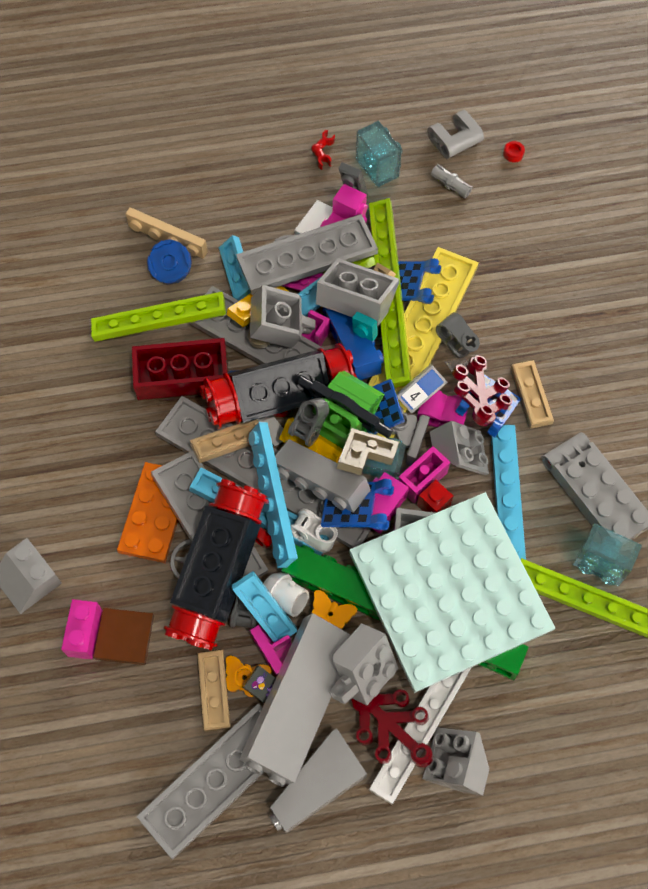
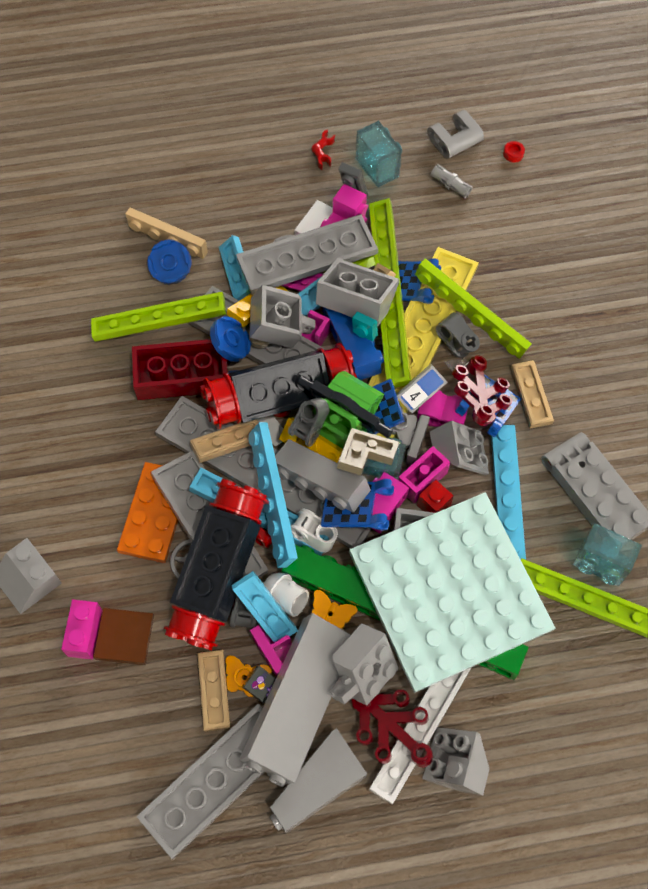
none -> blue tile [210,316,251,362]
none -> lime plate [415,258,532,359]

